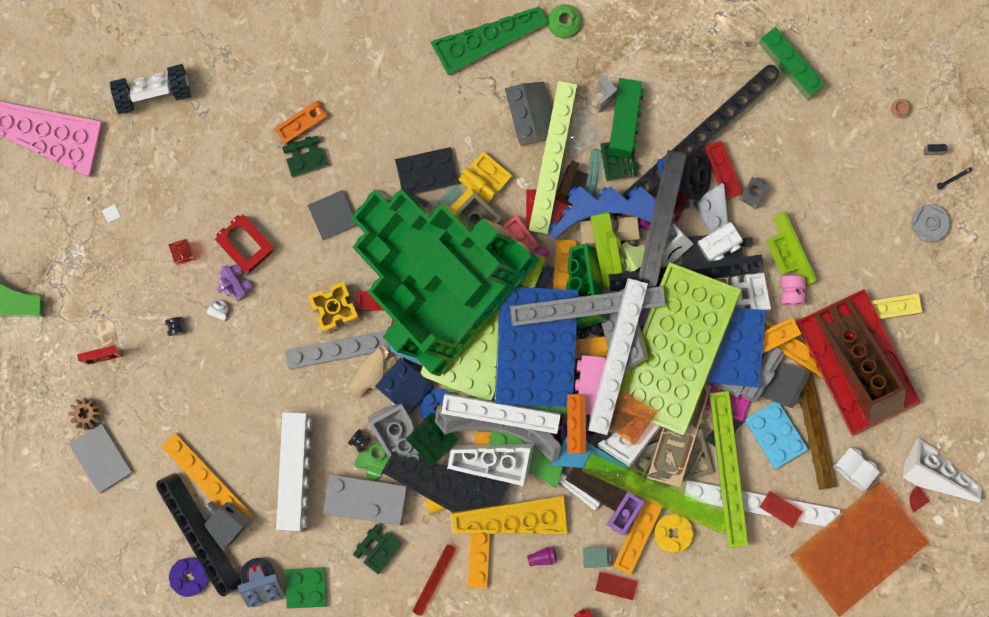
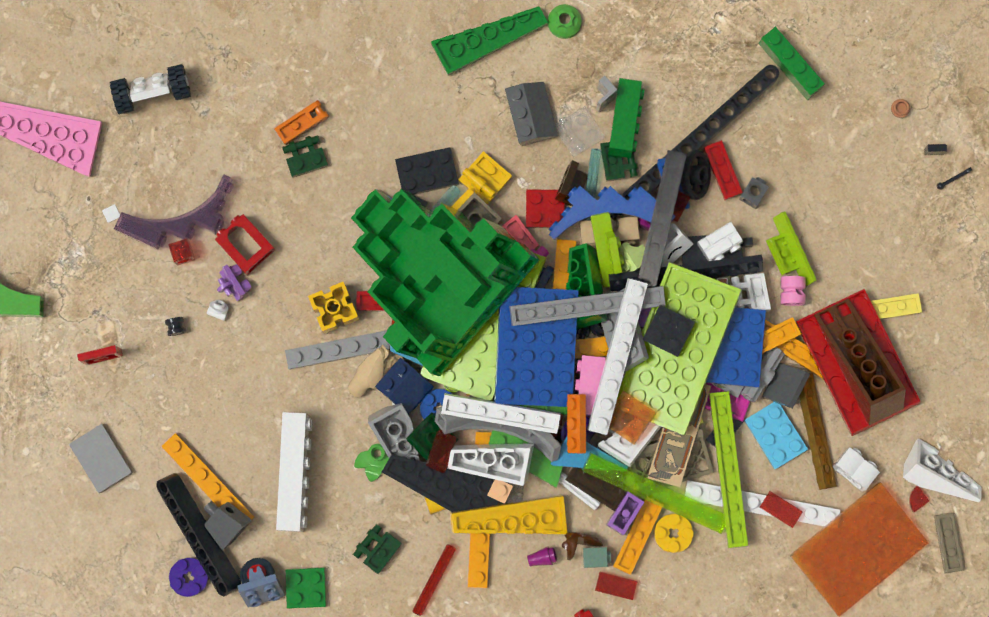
medium nougat gear [68,397,102,430] -> none
dark grey tile [308,190,358,240] -> none
light grey brick [323,475,407,526] -> none
black wheel [348,429,372,453] -> none
yellowish green plate [529,81,577,235] -> none
wing [692,183,730,233] -> none
light grey tile [911,204,950,242] -> none
none -> clear purple arch [114,174,234,250]
none -> clear red tile [426,430,457,473]
none -> light nougat plate [487,480,513,504]
none -> reddish brown piece [562,532,603,560]
none -> black plate [642,305,695,357]
none -> dark tan tile [934,513,965,574]

